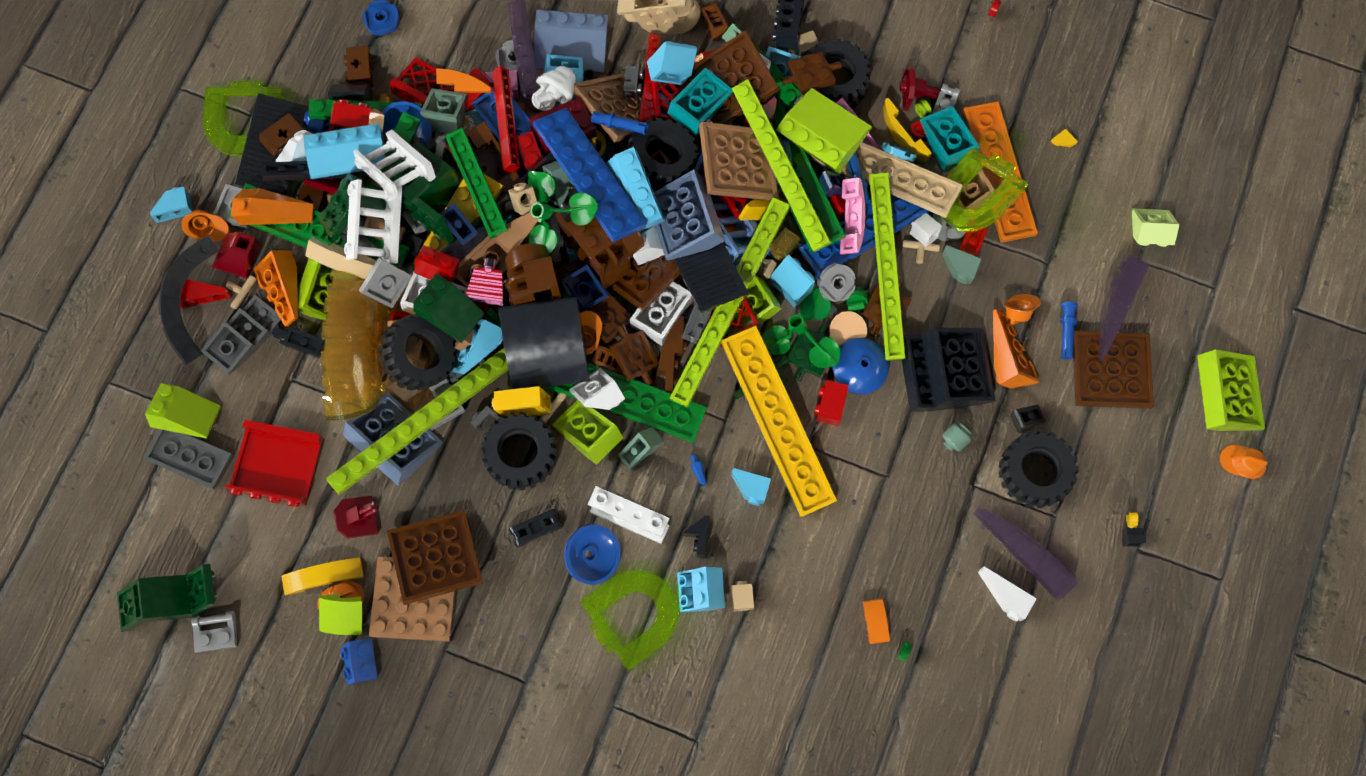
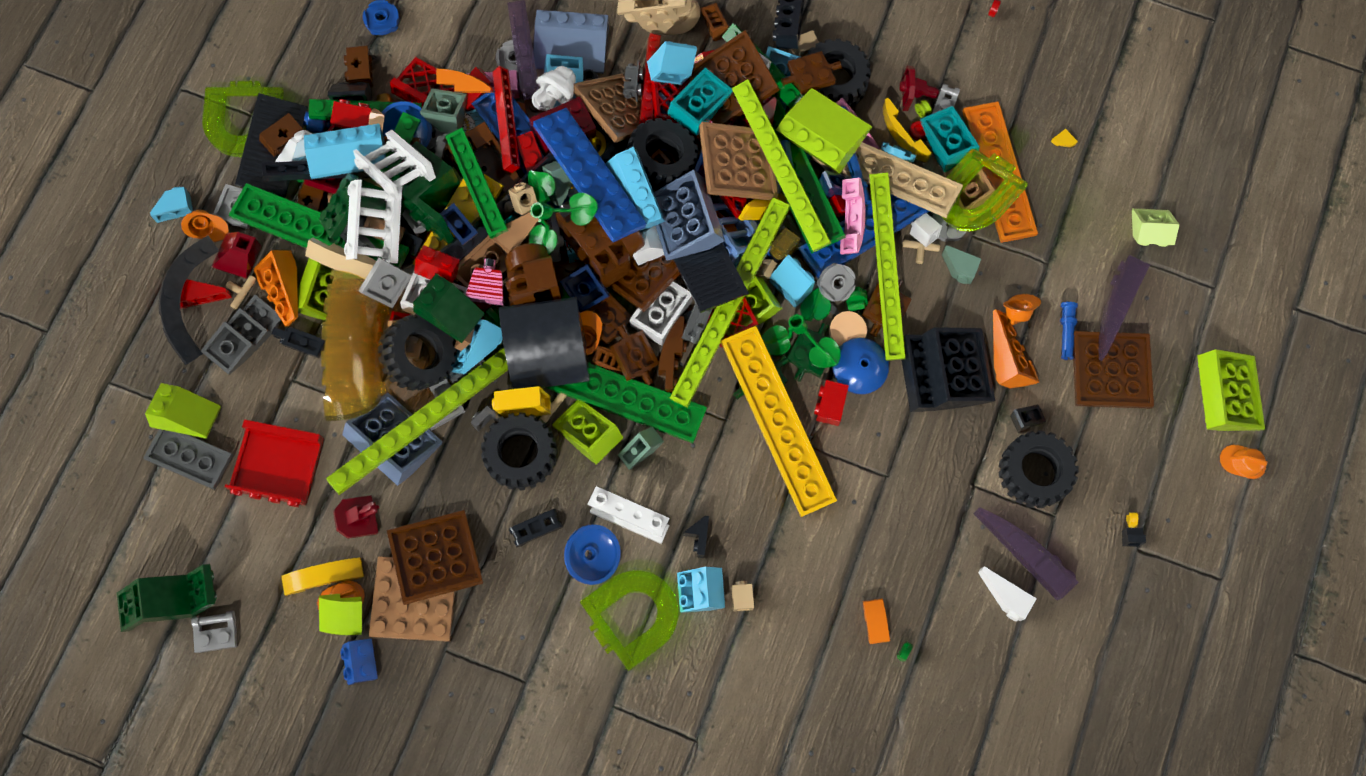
orange wedge [231,189,315,225] -> none
white slope [569,368,625,410] -> none
blue pin [591,111,648,135] -> none
blue bar [690,454,706,486] -> none
medium azure slope [731,468,771,506] -> none
sand green head [942,423,972,452] -> none
red plate [959,221,988,257] -> none

